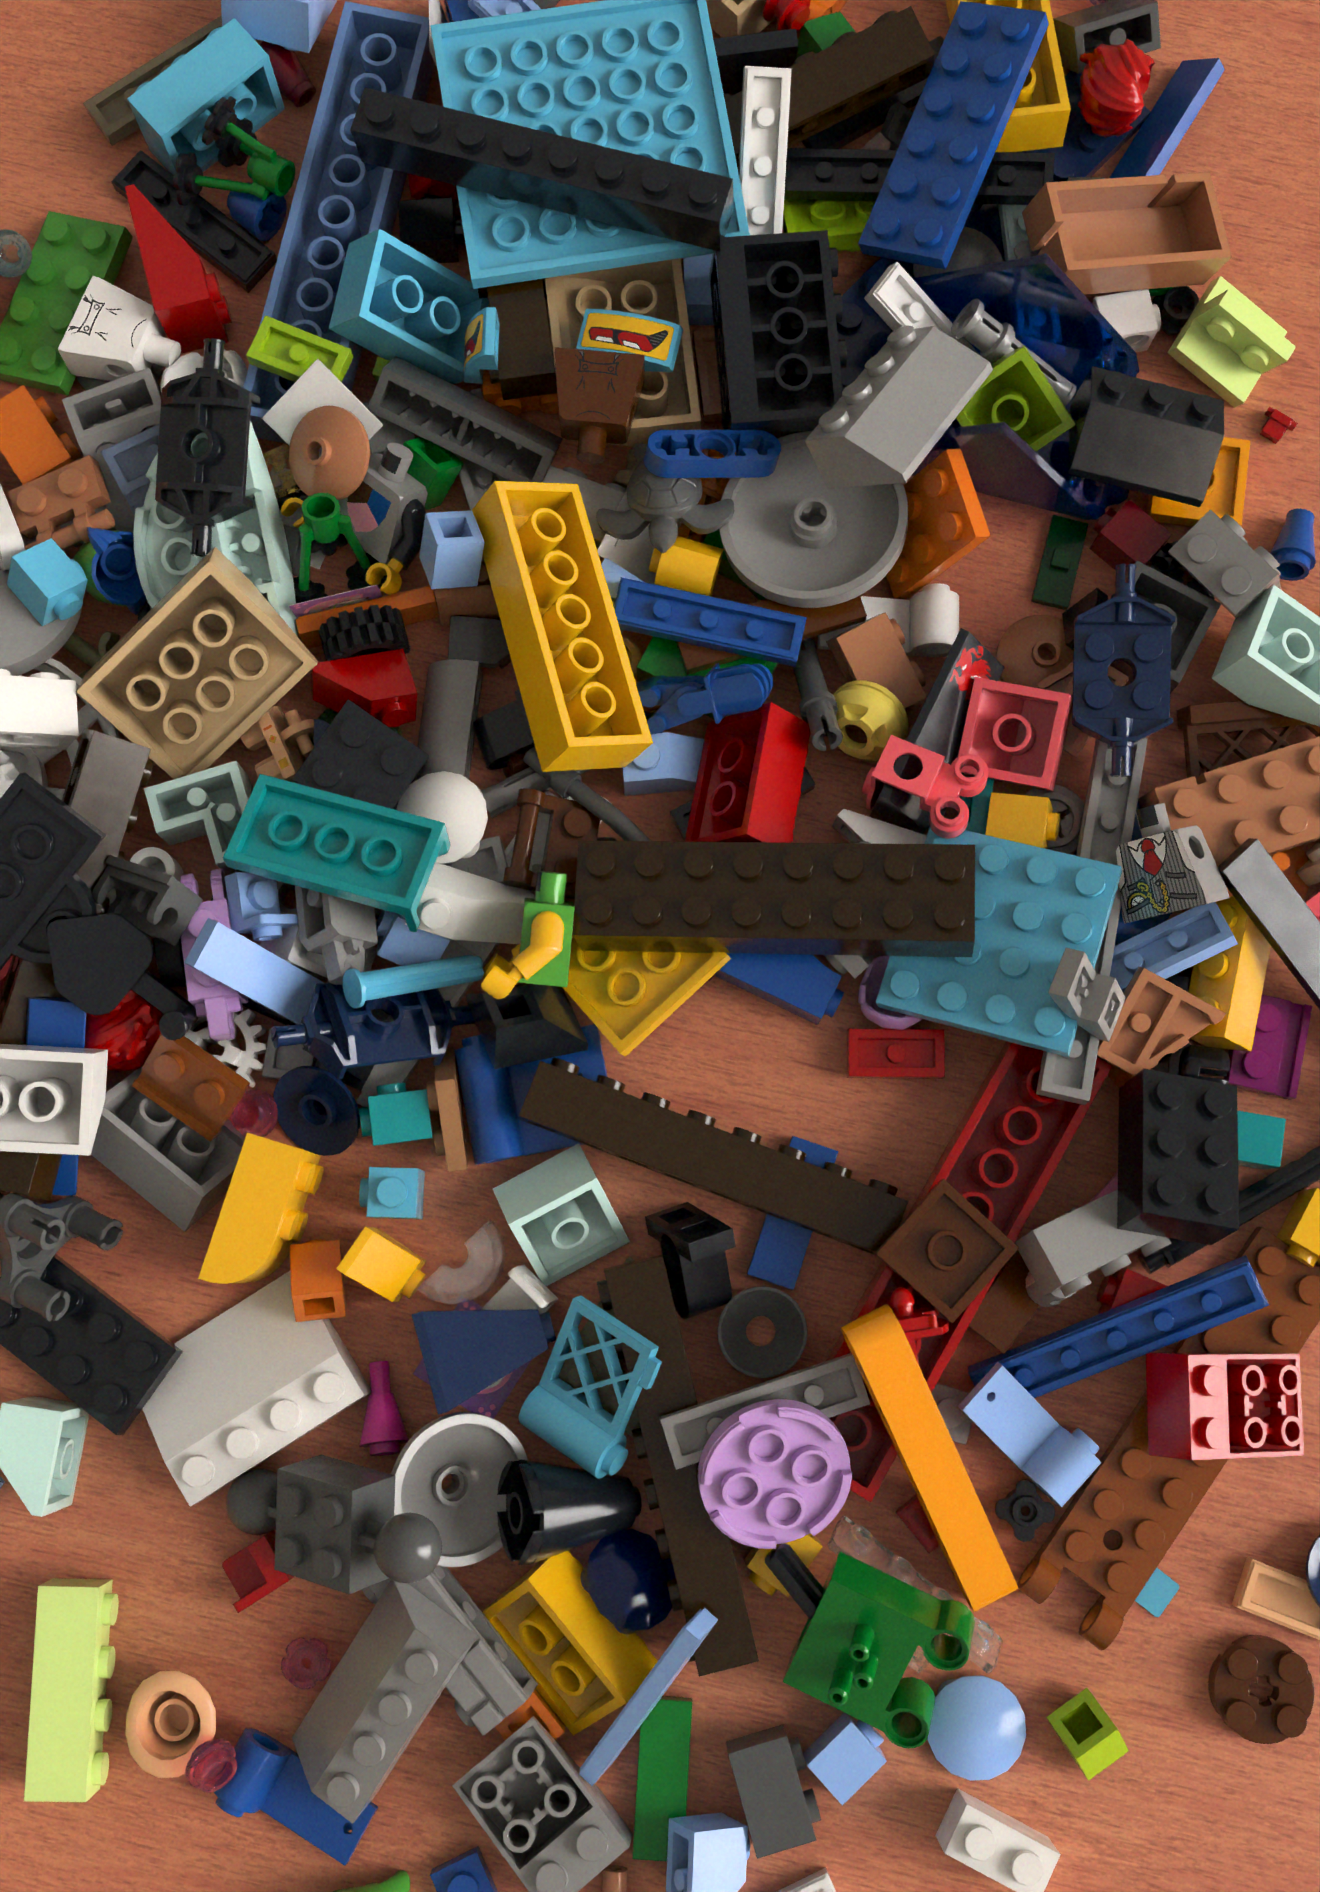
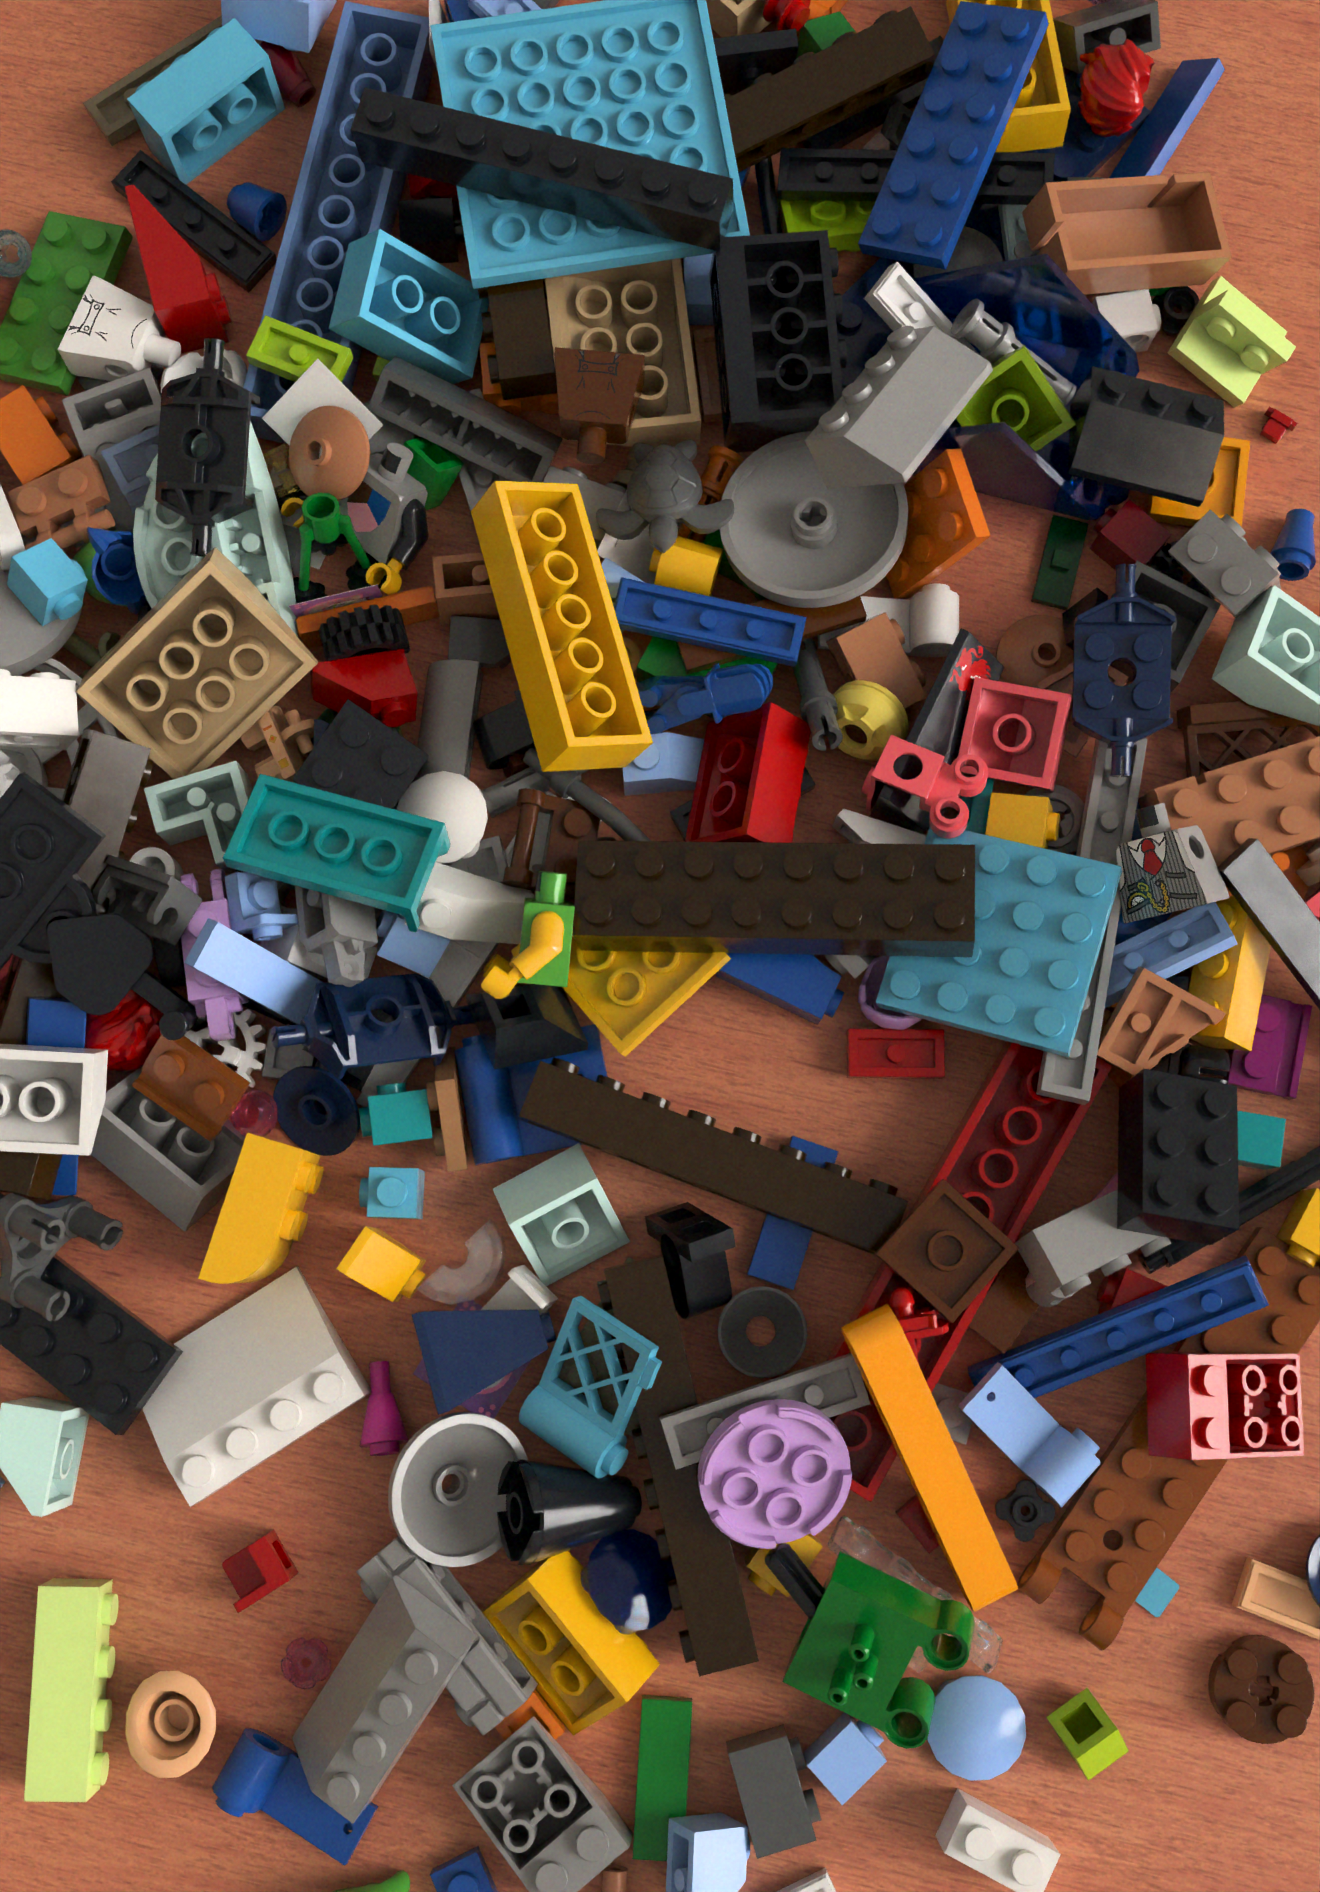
plant [173,96,296,206] -> none
clear pink plate [185,1739,237,1793] -> none
dark grey brick [226,1455,442,1594] -> none
orange brick [290,1239,346,1322] -> none
medium azure axle [343,954,484,1008] -> none
light blue brick [419,510,485,589] -> none
medium azure slope [463,307,500,384] -> none
slope [576,309,683,372] -> none
light blue tile [579,1608,718,1786] -> none
blue beam [644,430,781,478] -> none
white tile [738,66,791,235] -> none
light grey slope [1048,948,1126,1042] -> none

